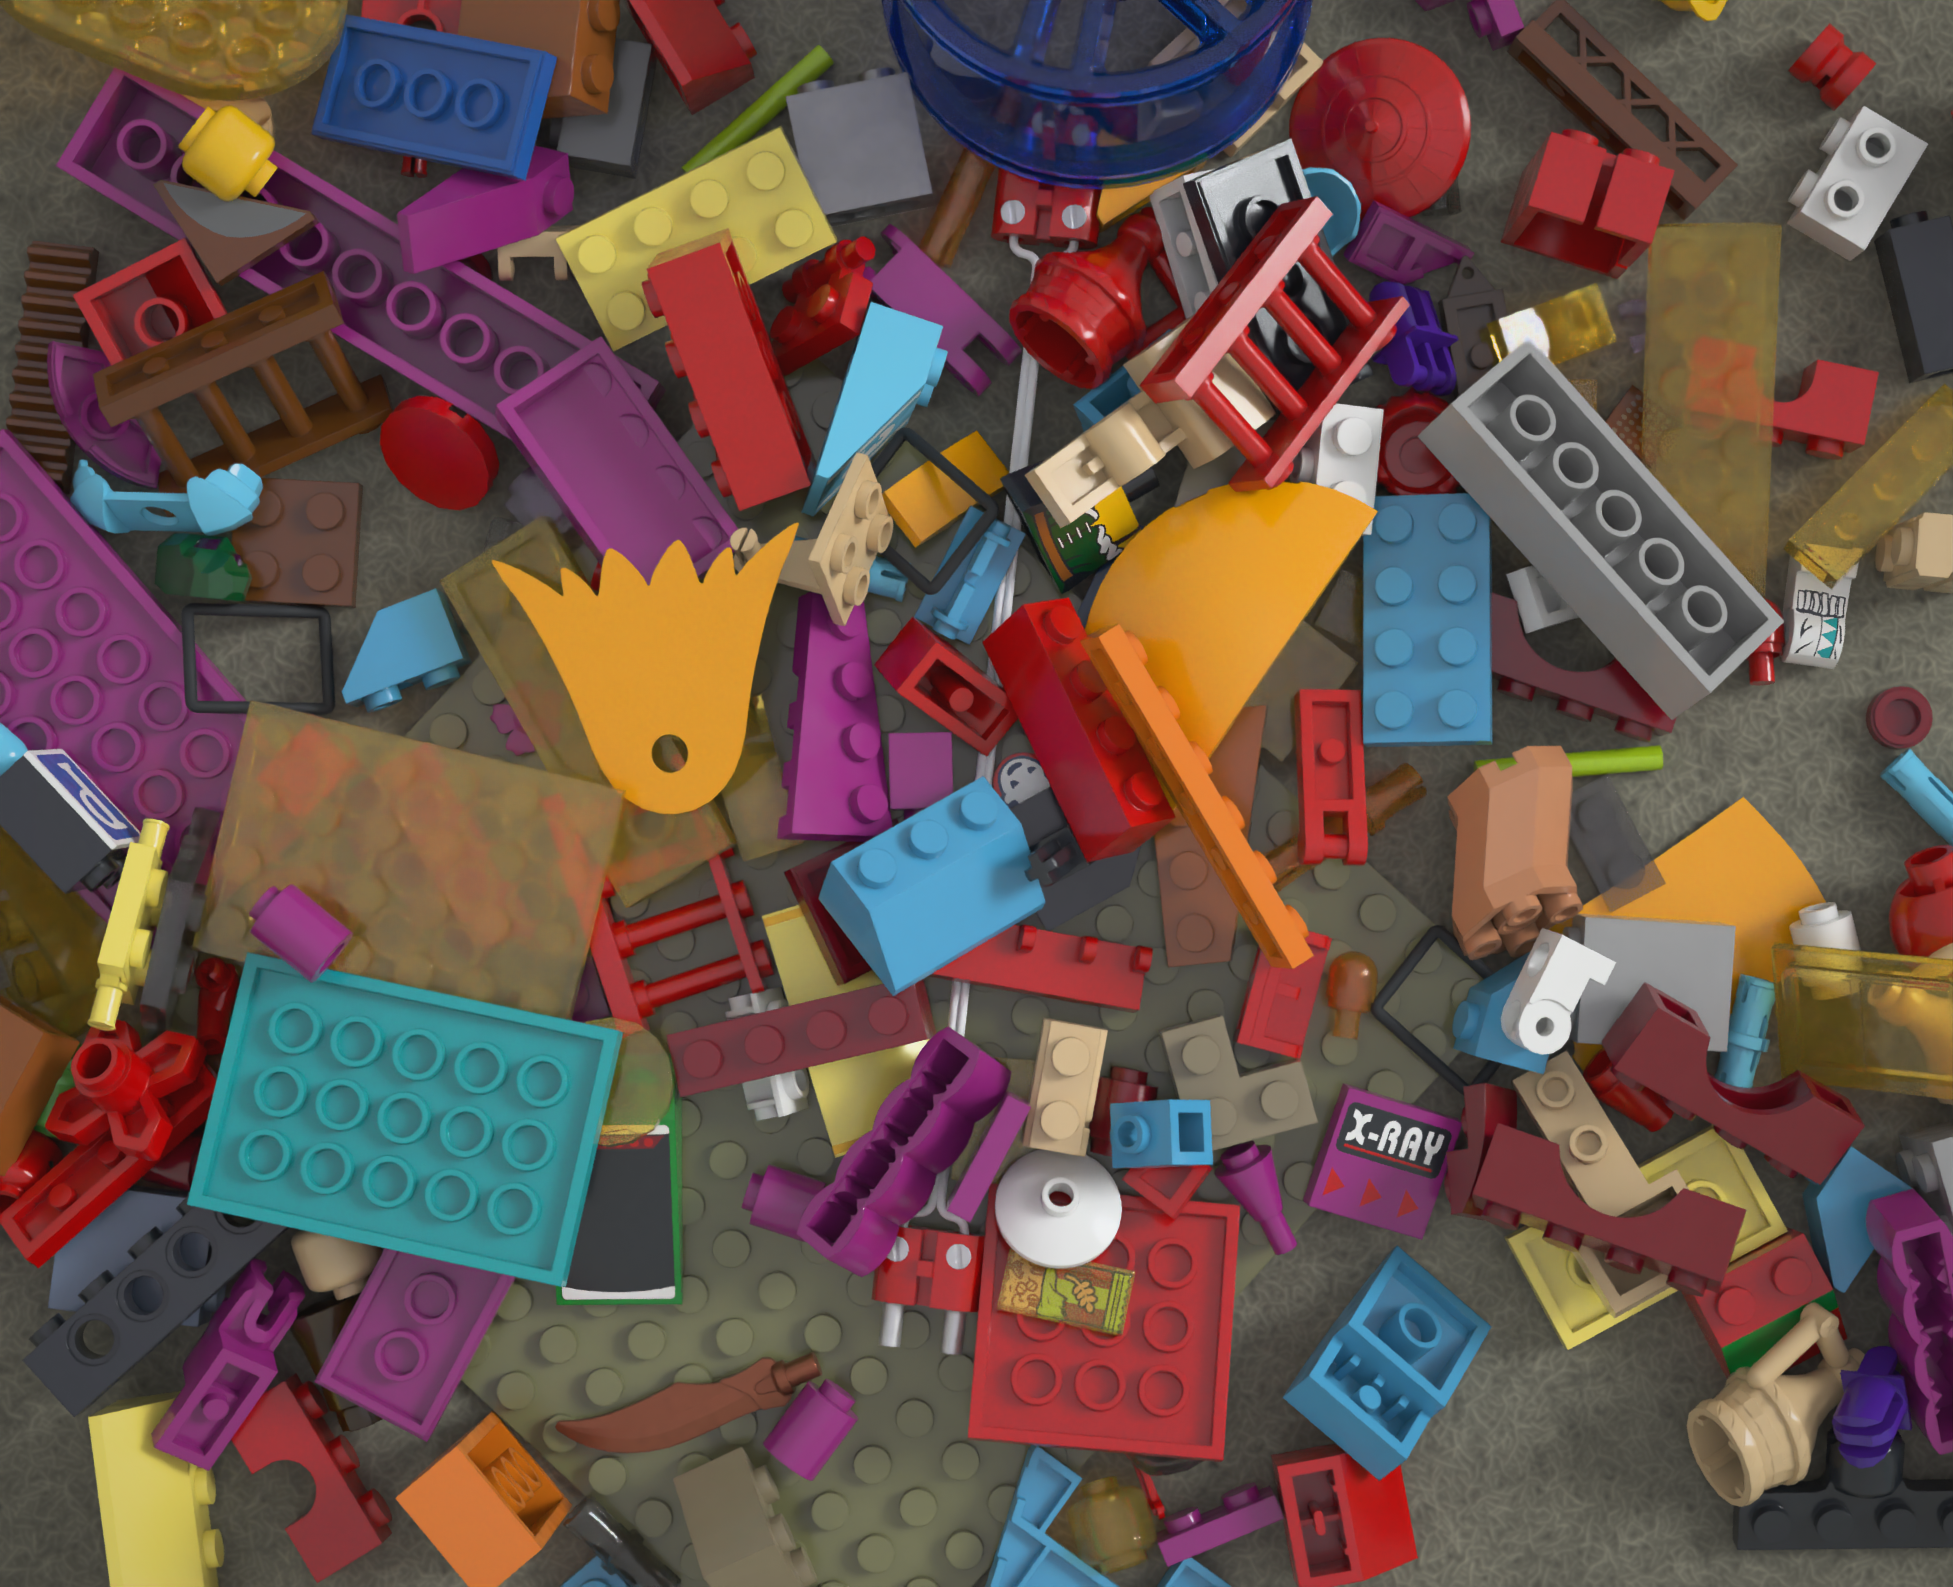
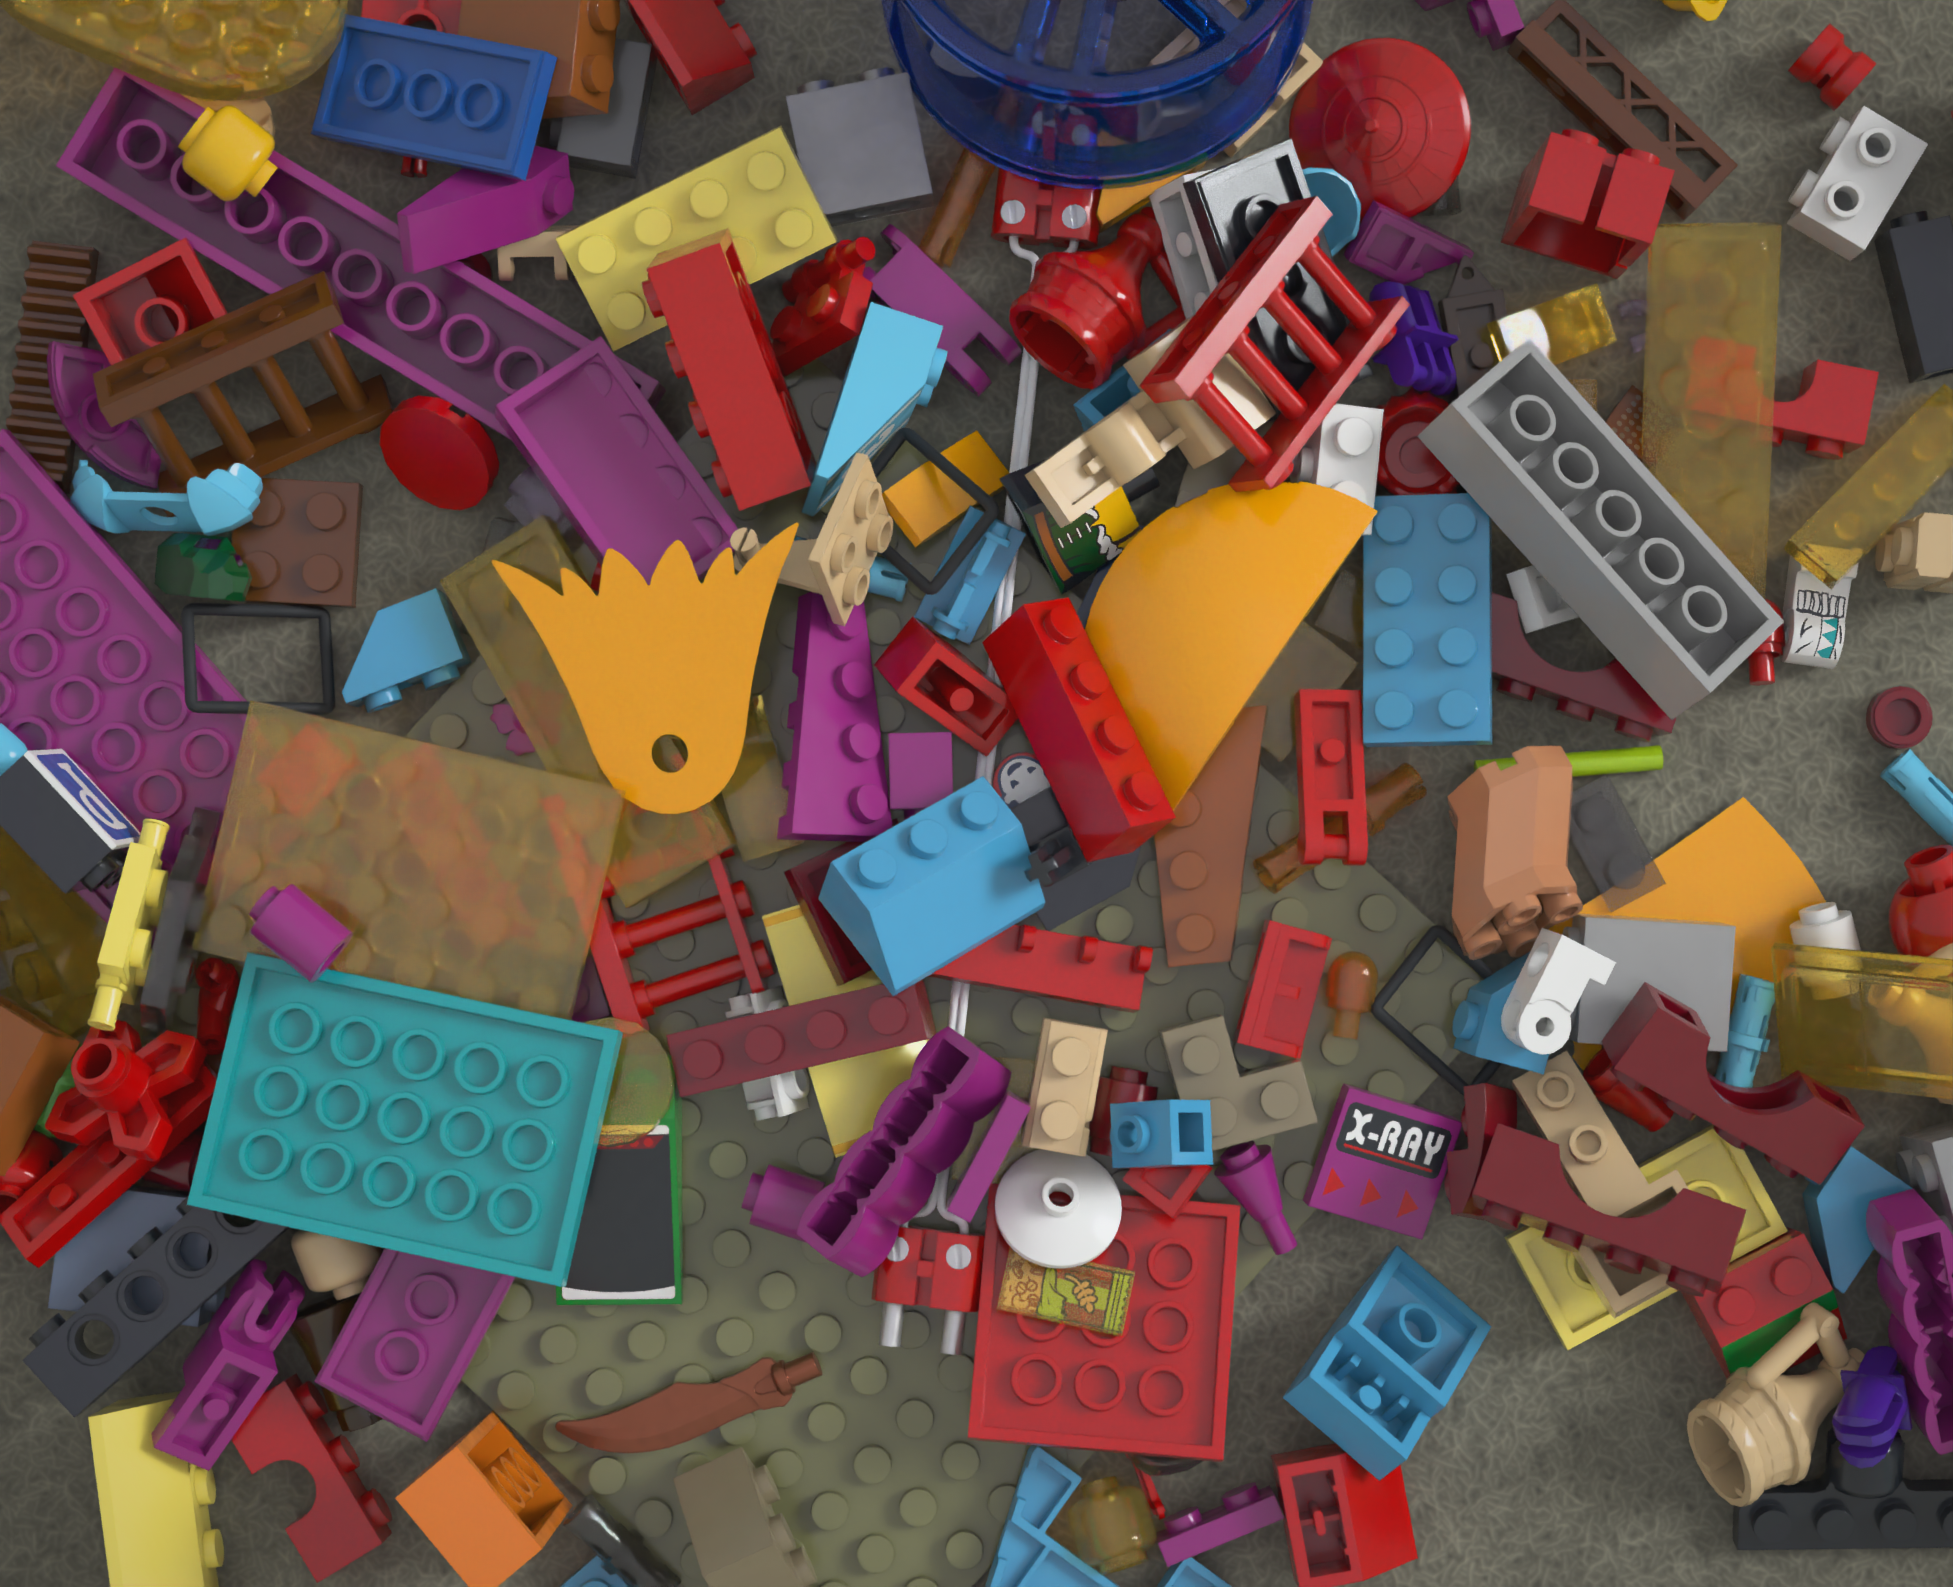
tile [153,180,319,286] -> none
lime bar [681,45,834,173] -> none
magenta brick [763,1379,858,1481] -> none
orange plate [1080,624,1314,969] -> none

